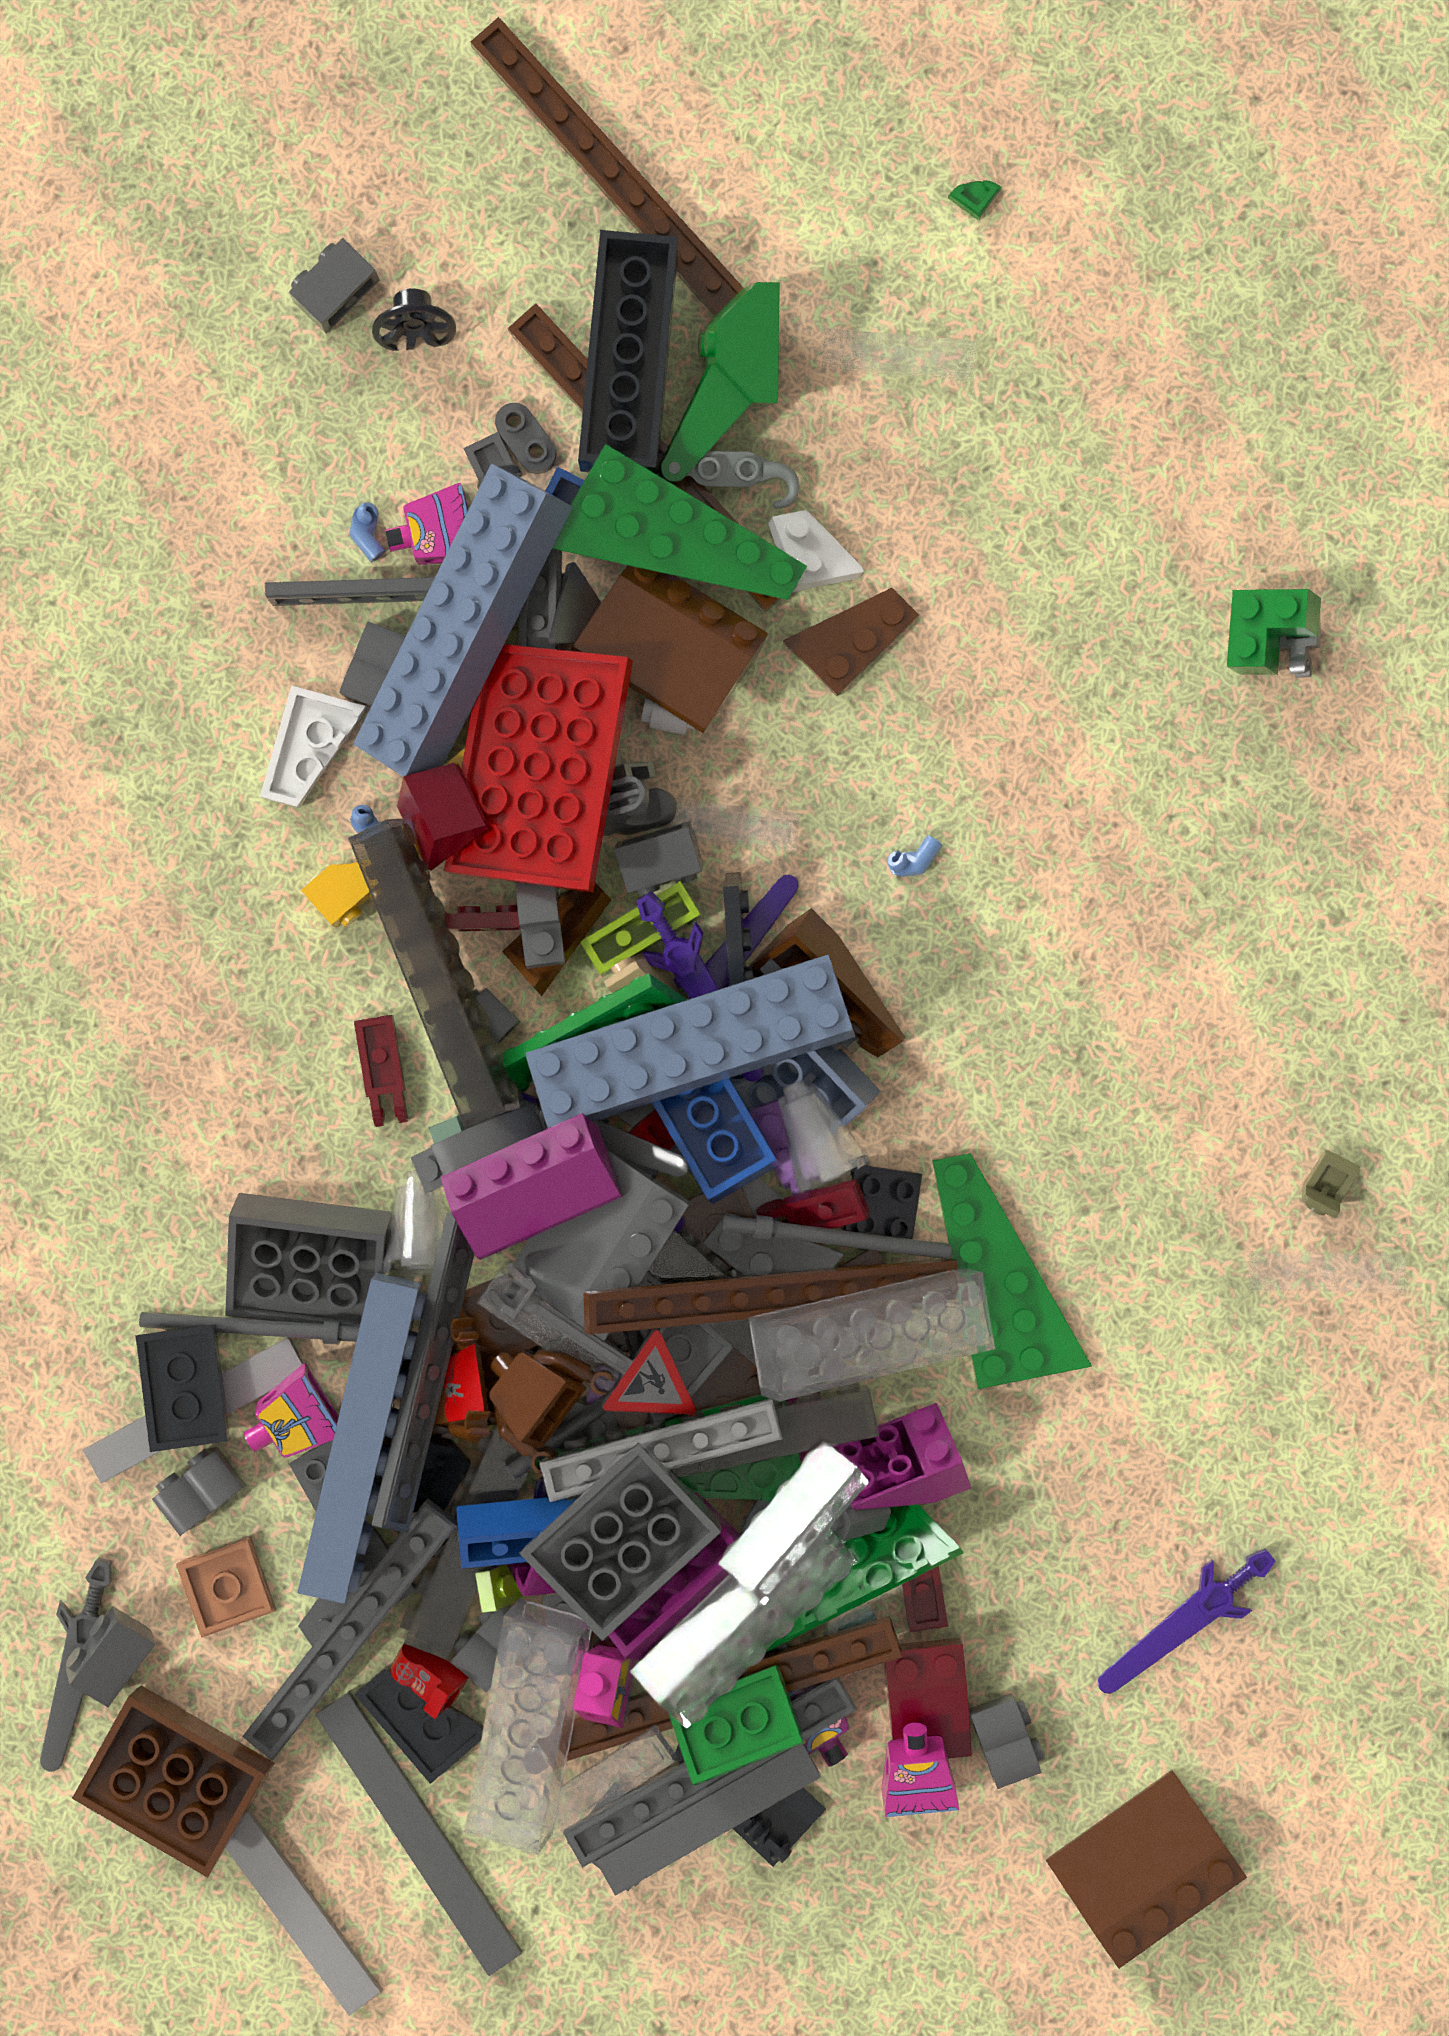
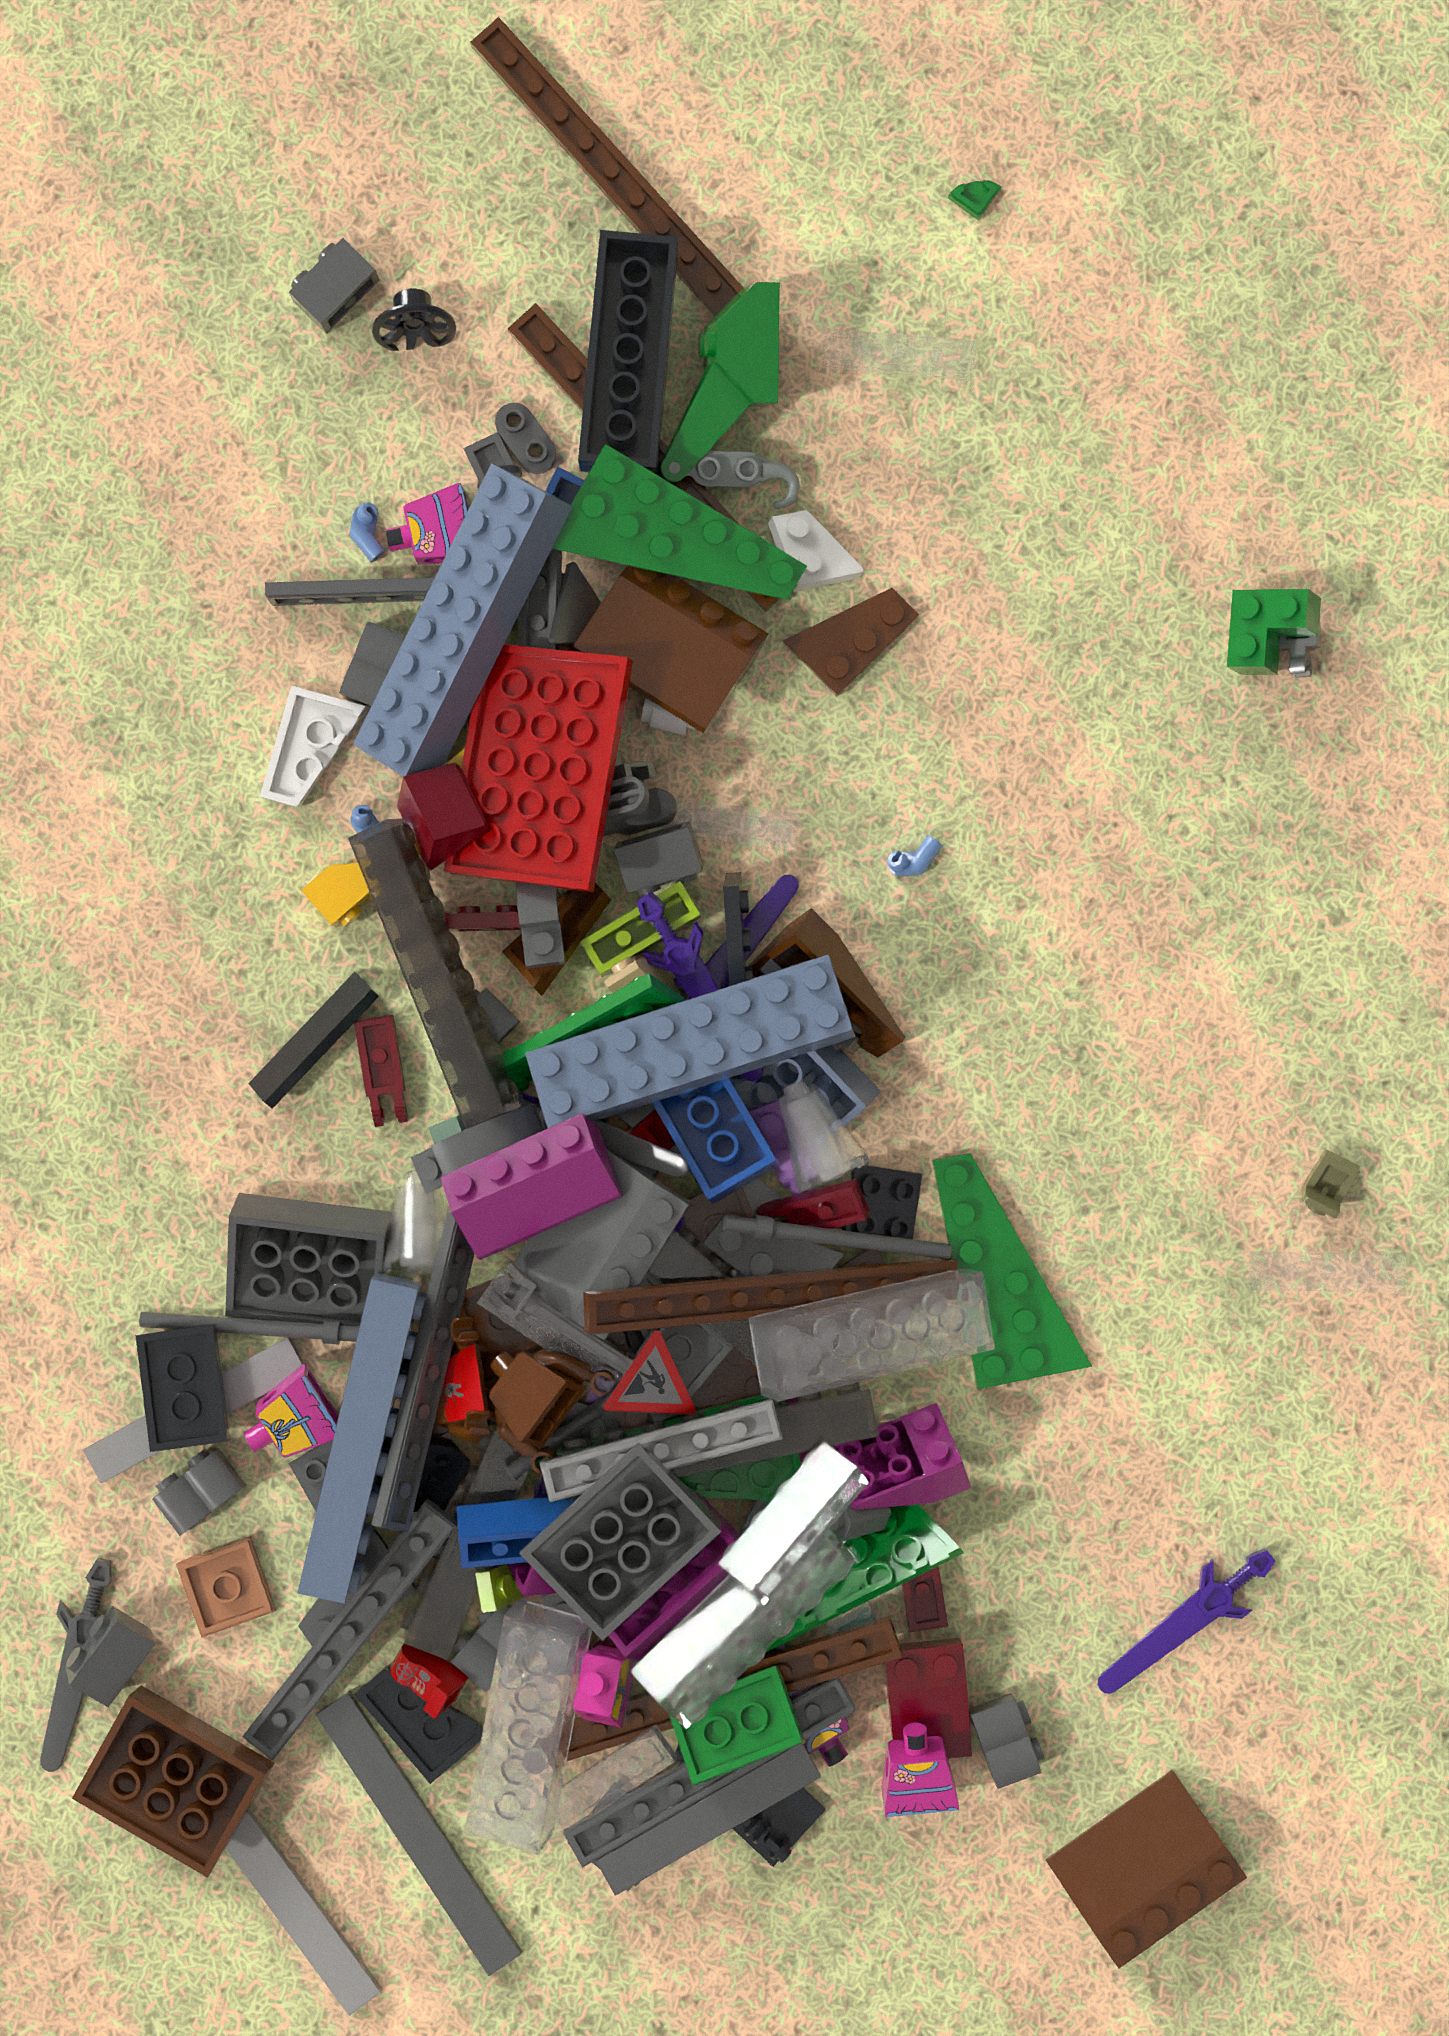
none -> black tile [248,972,379,1109]

